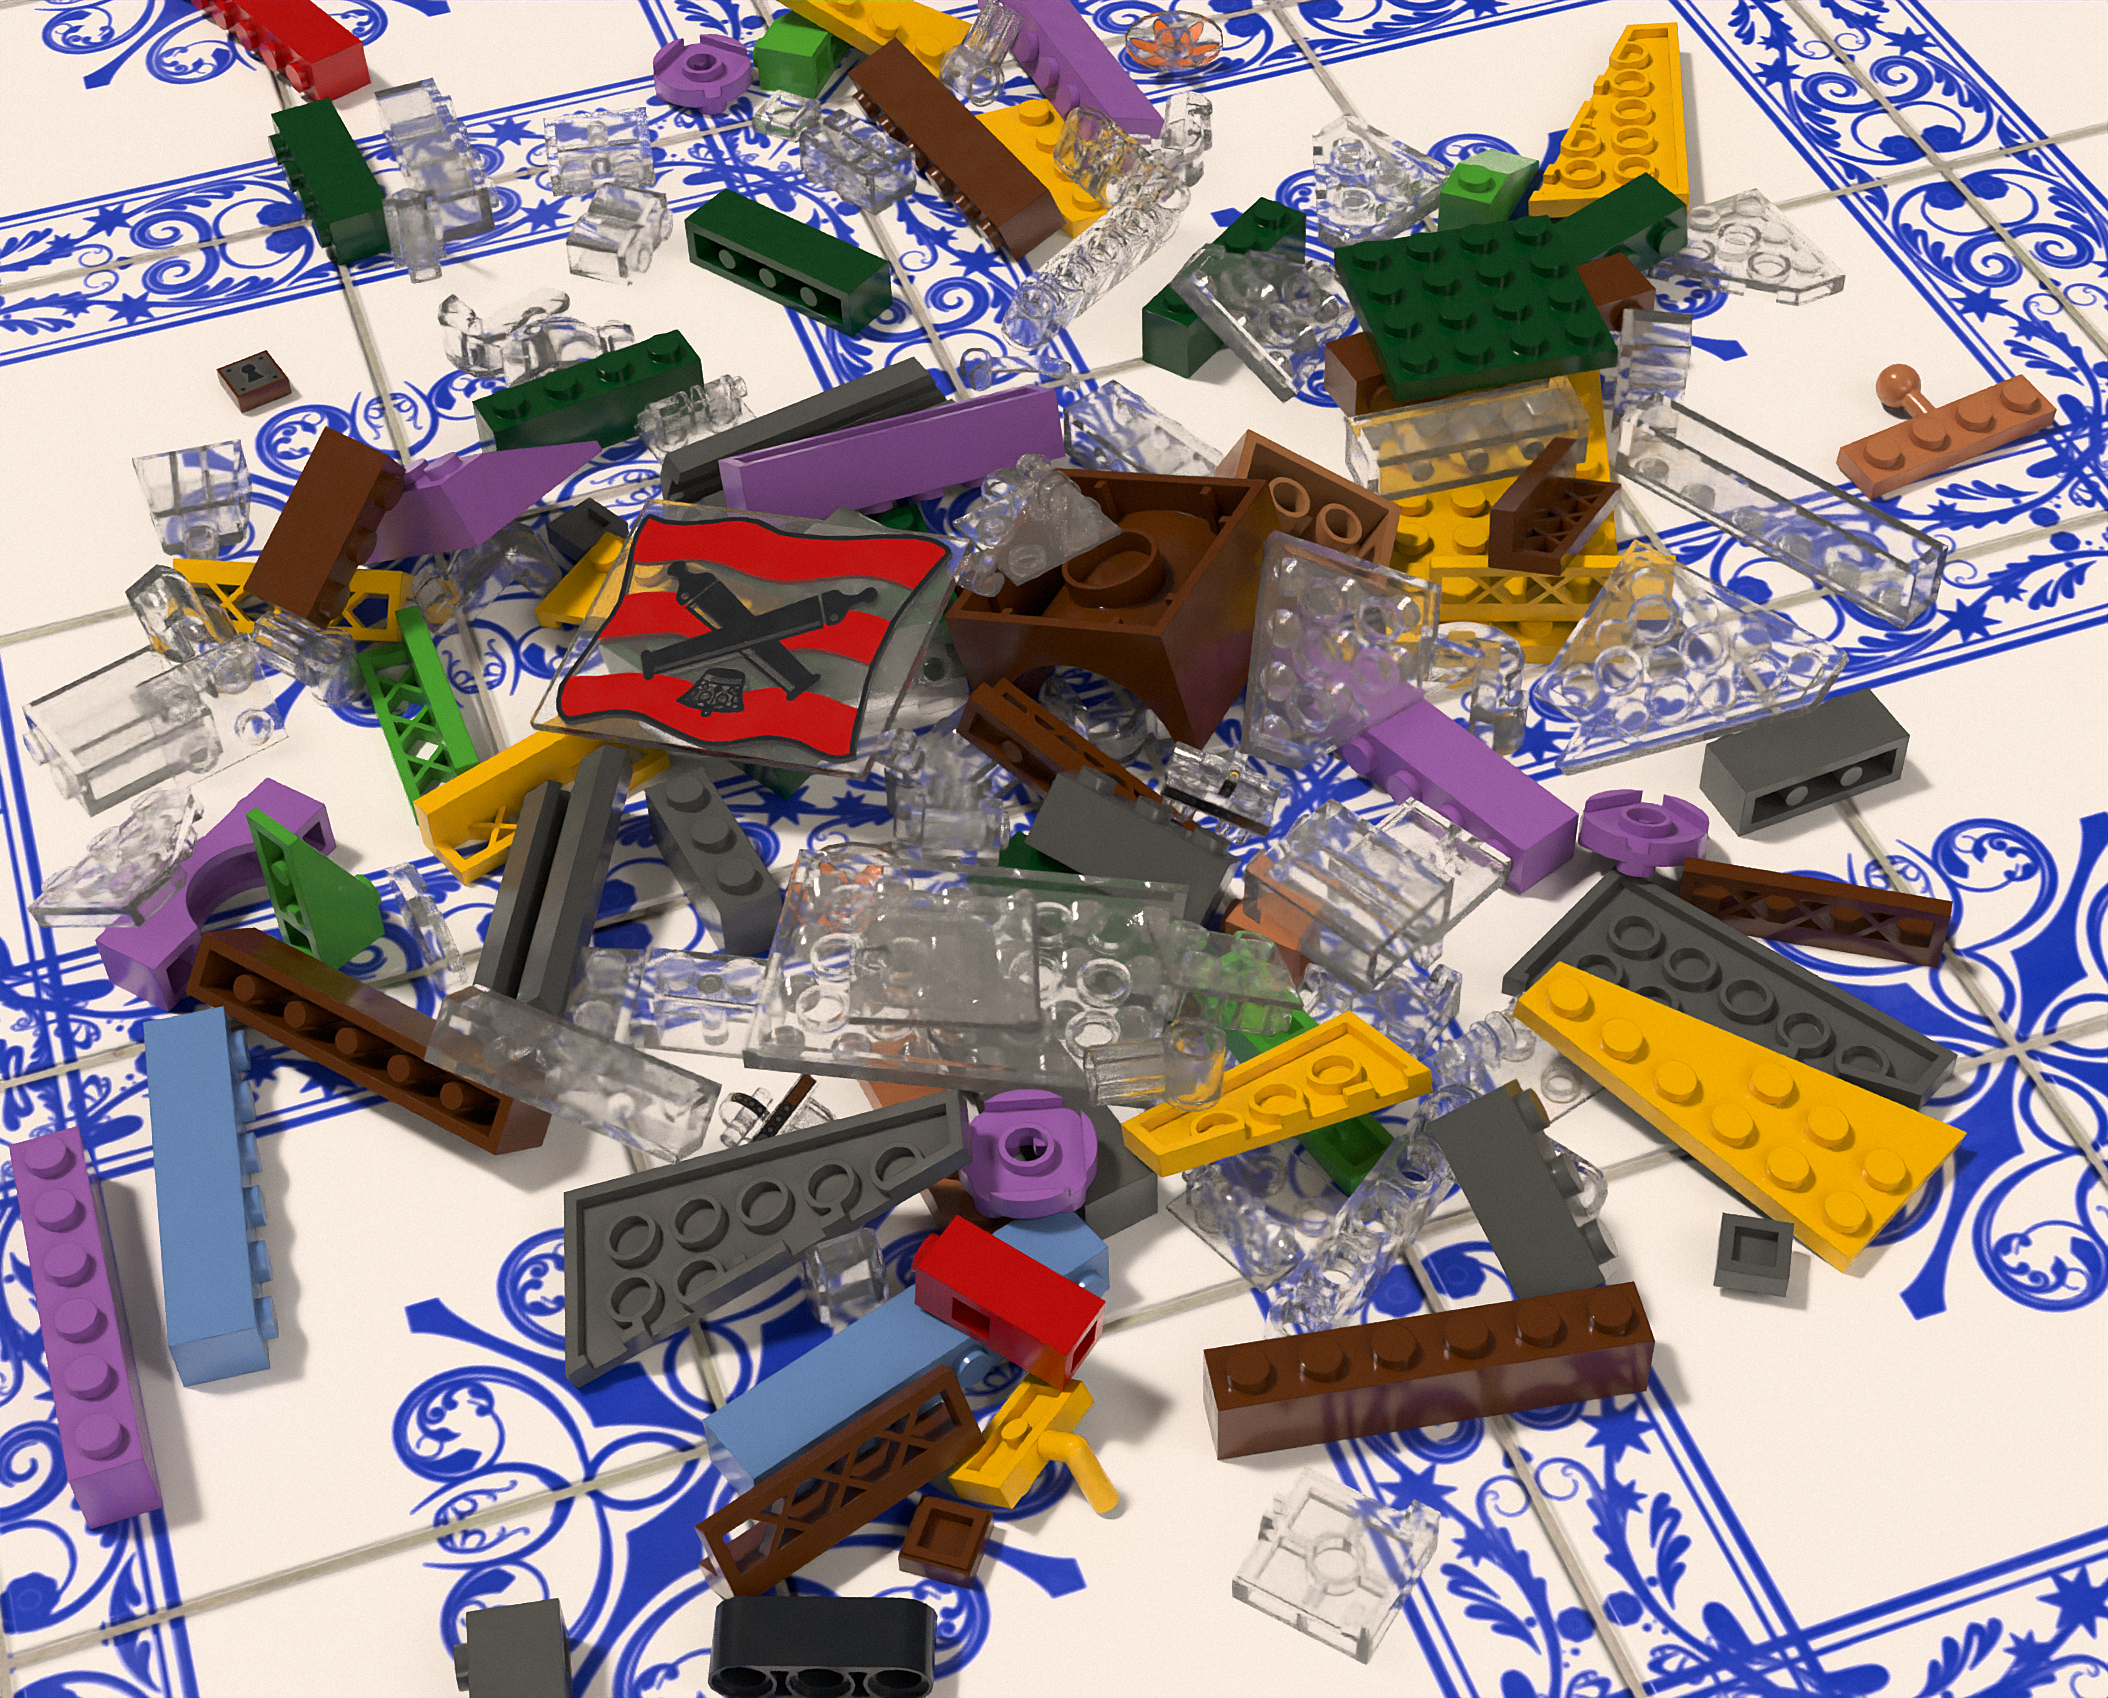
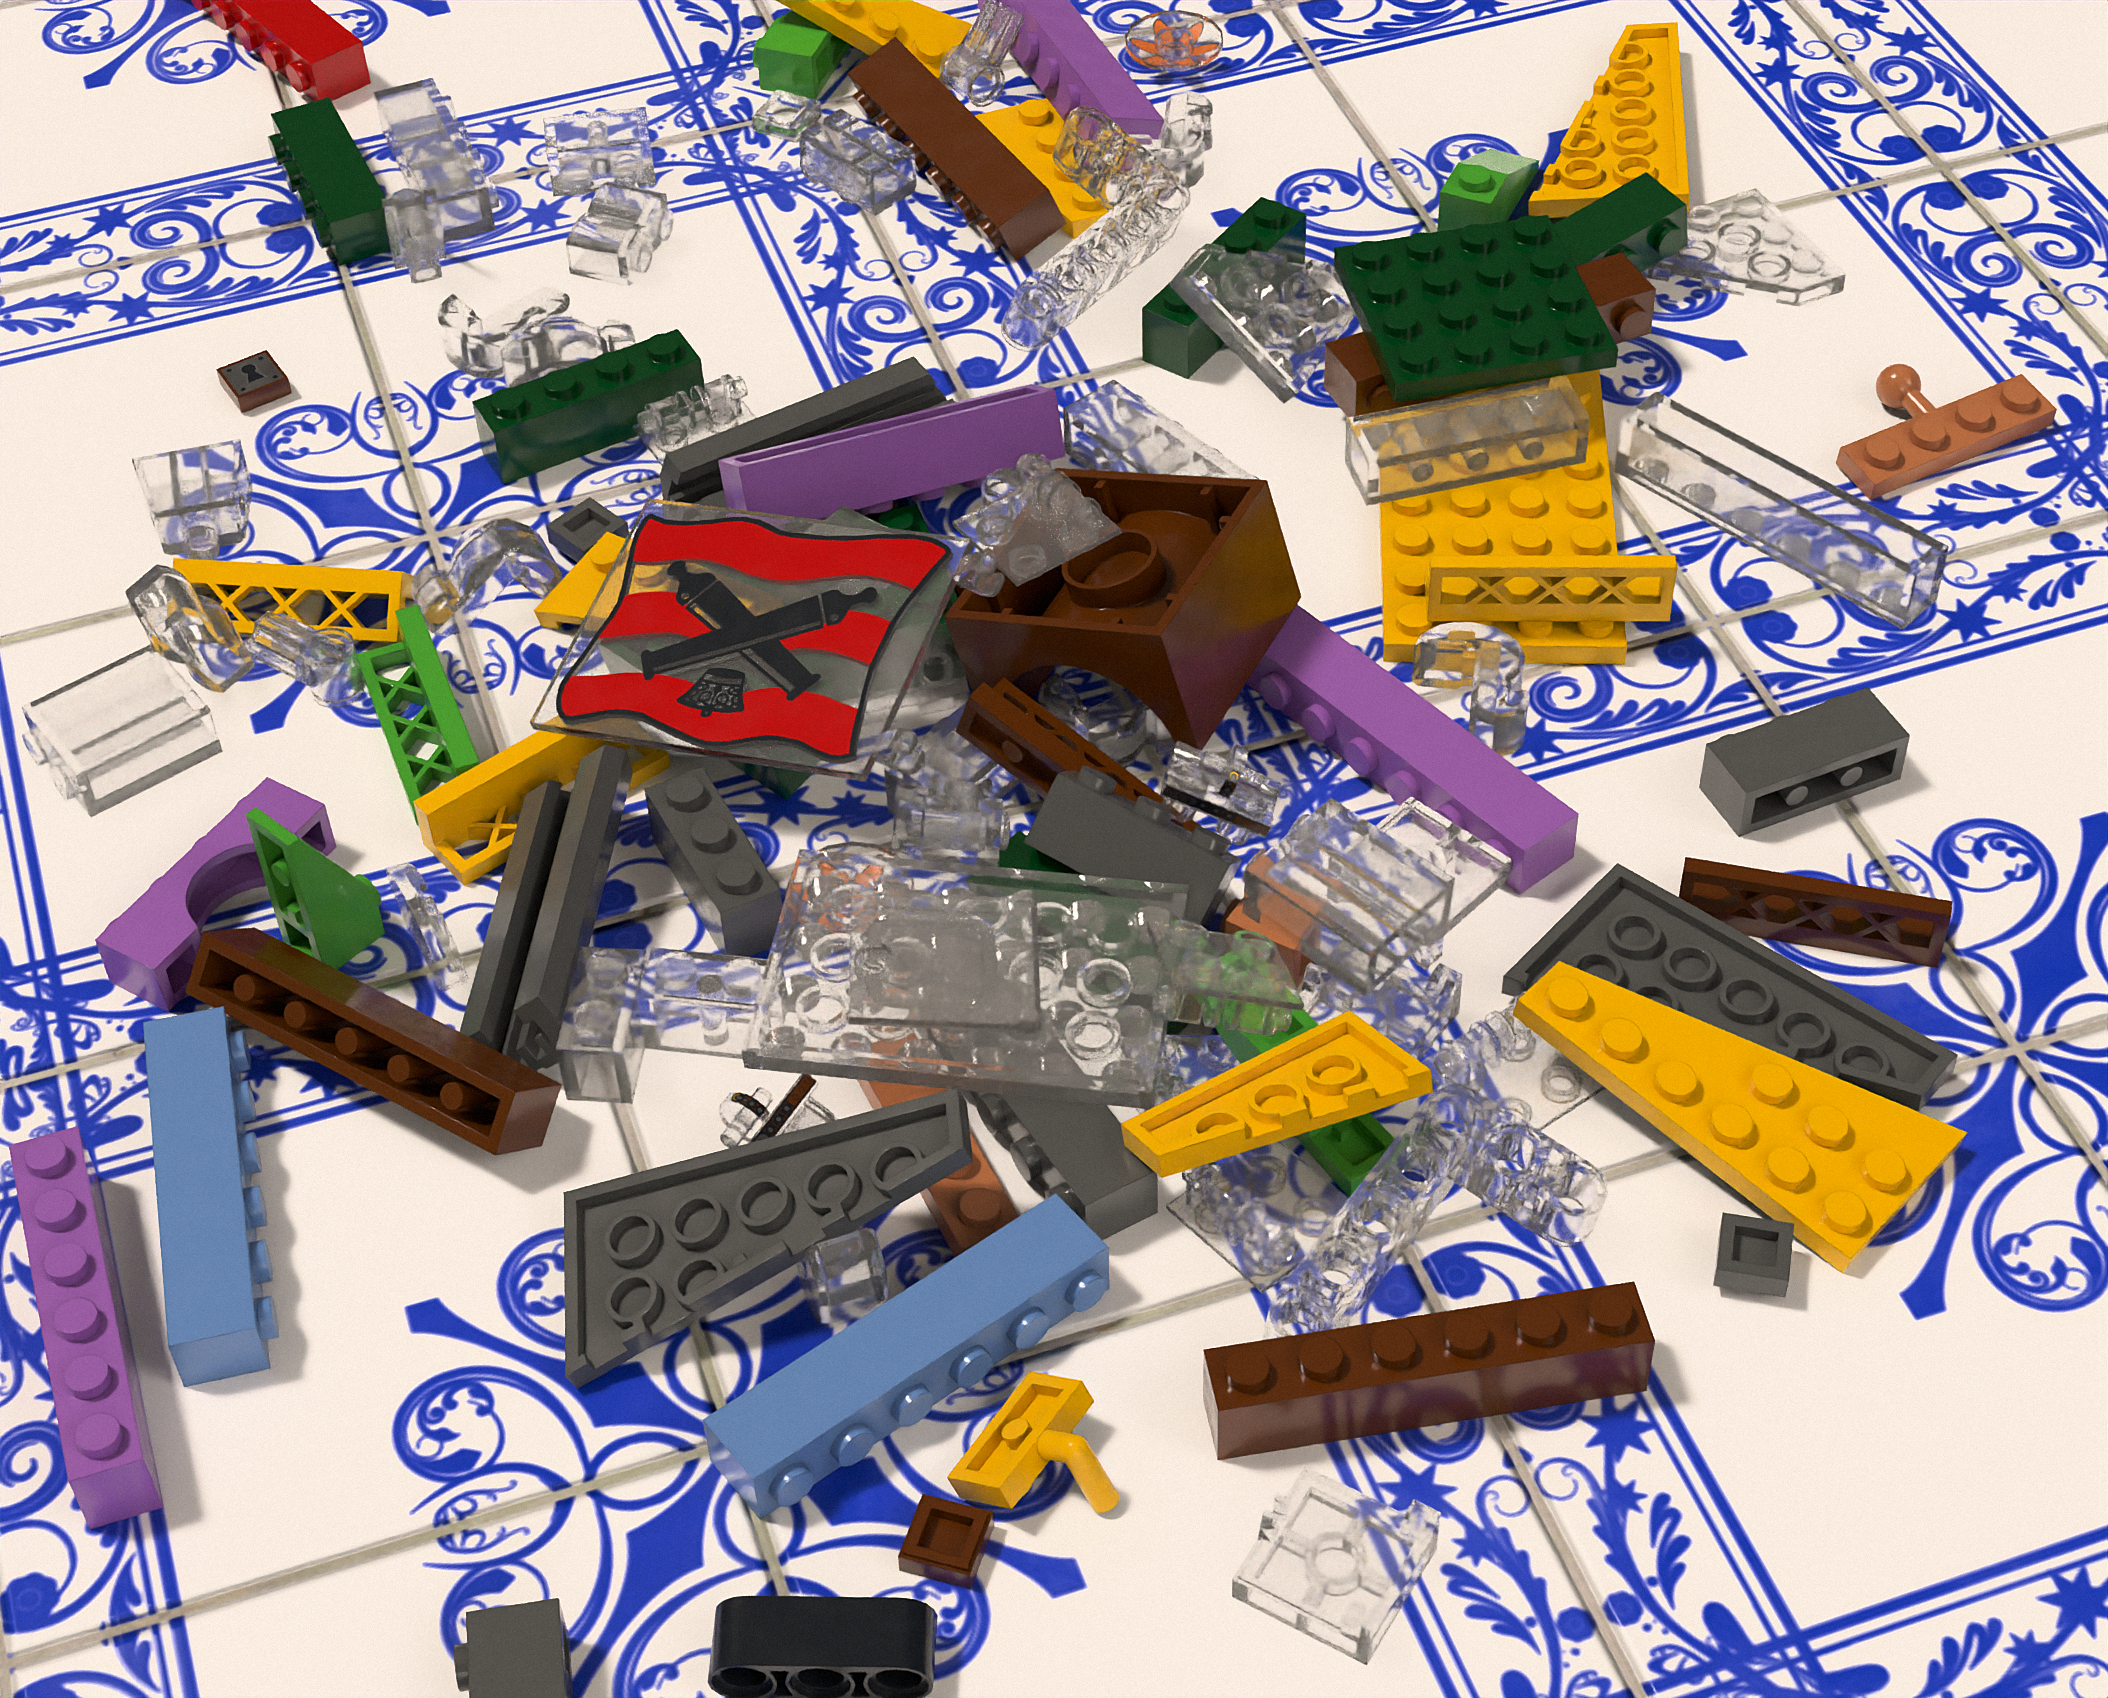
clear plate [26,787,205,928] -> none
clear hinge [130,632,289,792] -> none
reddish brown slope [243,426,406,631] -> none
medium lavender slope [365,441,603,564] -> none
clear brick [424,984,723,1165] -> none
medium lavender plate [653,34,753,115] -> none
dark green brick [684,188,893,337] -> none
reddish brown fence [694,1364,986,1599] -> none
red brick [911,1215,1106,1391] -> none
medium lavender plate [958,1089,1098,1219] -> none
clear piece [960,348,1080,392] -> none
clear piece [1083,1017,1227,1111] -> none
medium nougat slope [1213,429,1402,599] -> none
clear wing [1240,530,1485,770] -> none
clear plate [1312,112,1454,248] -> none
dark grey brick [1428,1078,1618,1299] -> none
reddish brown fence [1488,437,1622,576] -> none
clear wing [1533,539,1850,776] -> none
medium lavender plate [1577,789,1710,877] -> none
clear brick [1602,309,1693,438] -> none

